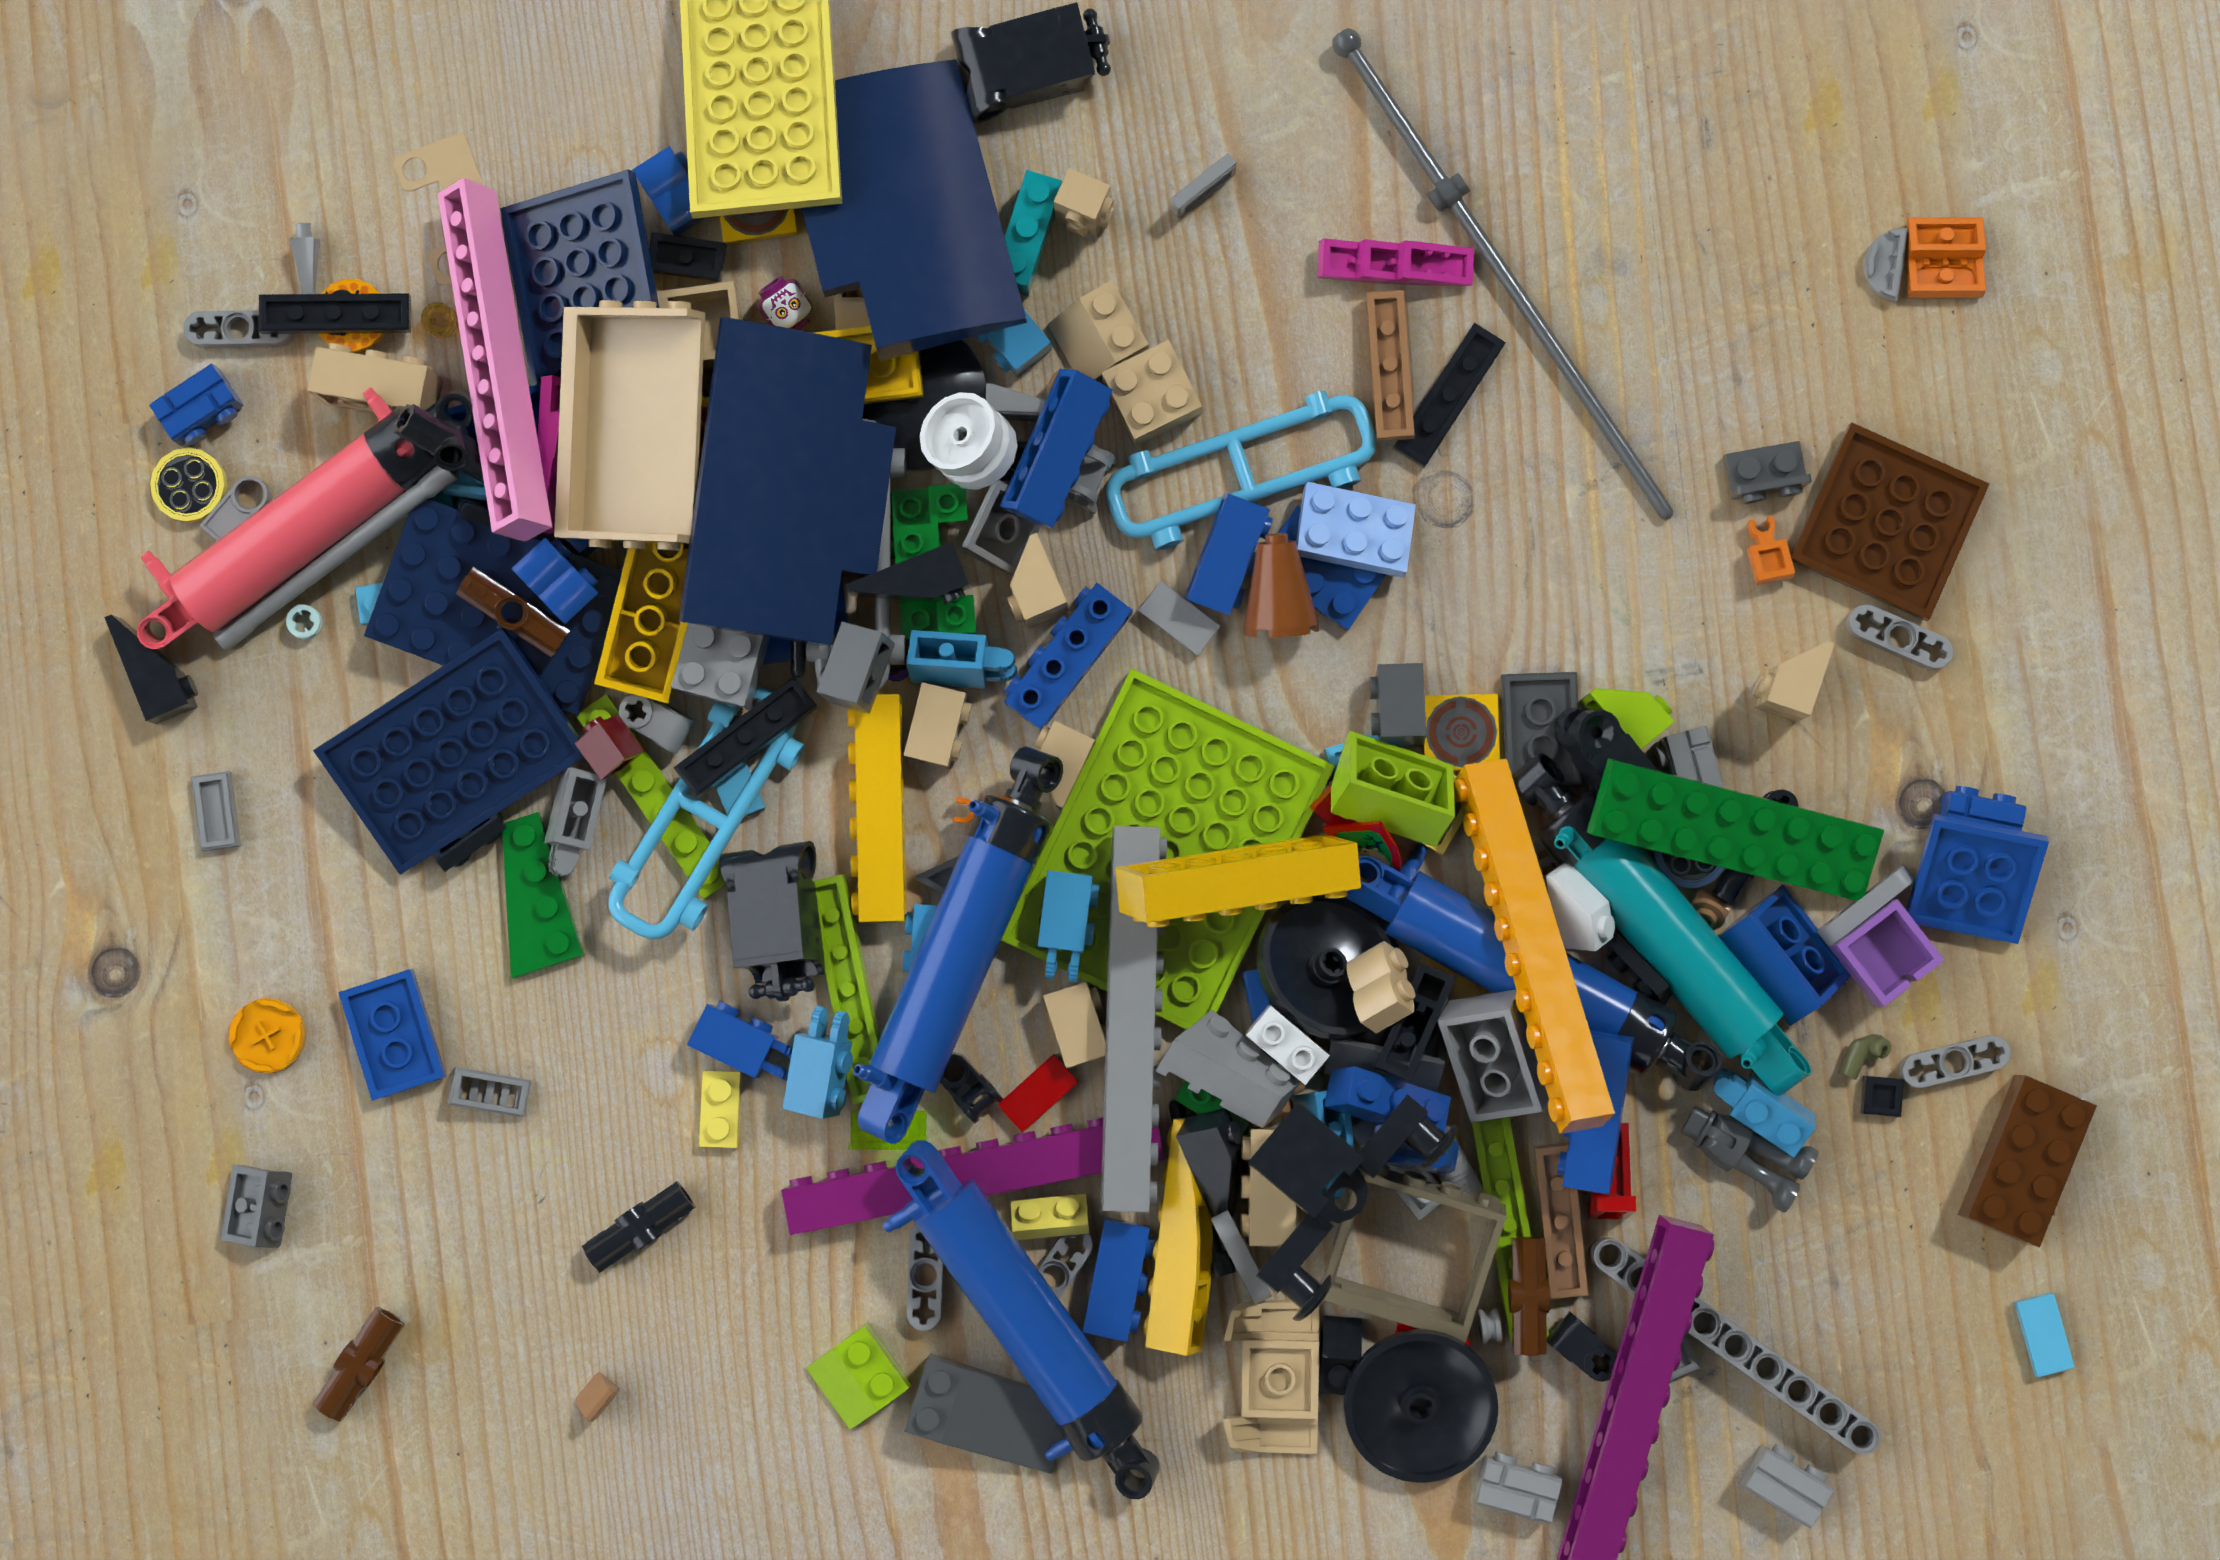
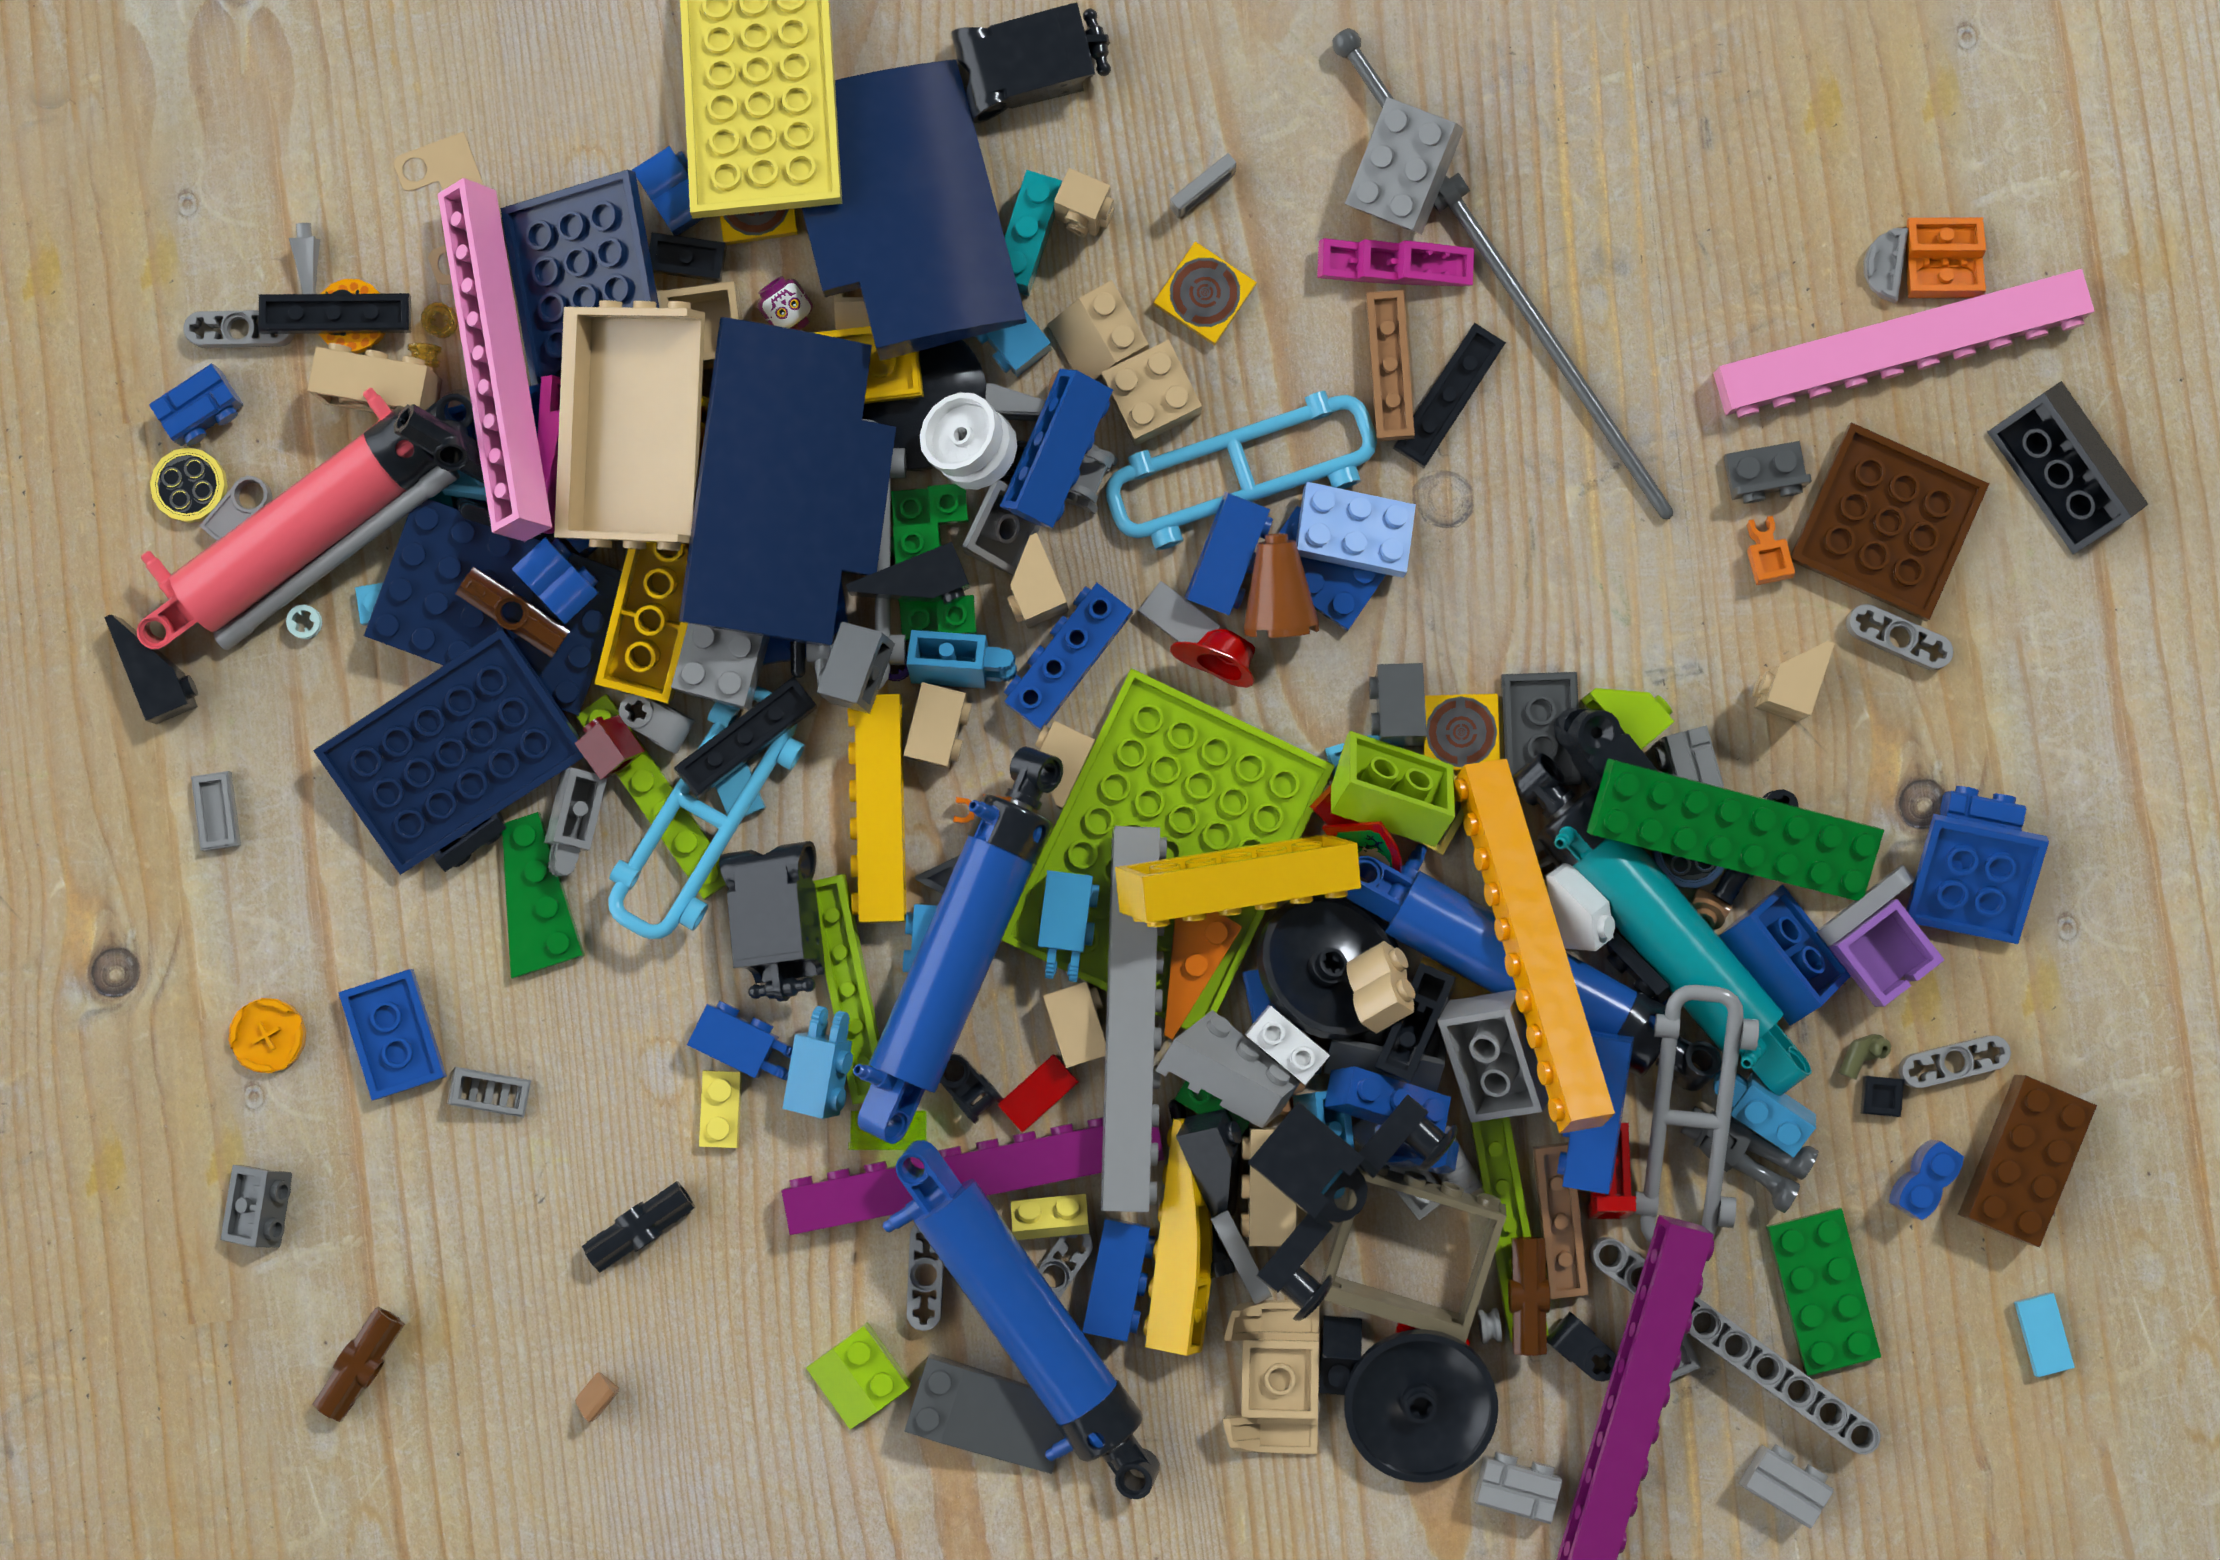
none -> clear yellow bush [407,343,442,368]
none -> tile [1153,241,1257,346]
none -> orange wing [1164,912,1242,1040]
none -> red piece [1170,629,1255,688]
none -> light grey brick [1345,97,1464,235]
none -> light grey bar [1634,985,1759,1243]
none -> bright pink brick [1713,269,2095,418]
none -> green plate [1766,1208,1881,1376]
none -> blue brick [1889,1140,1964,1220]
none -> black slope [1987,381,2148,554]

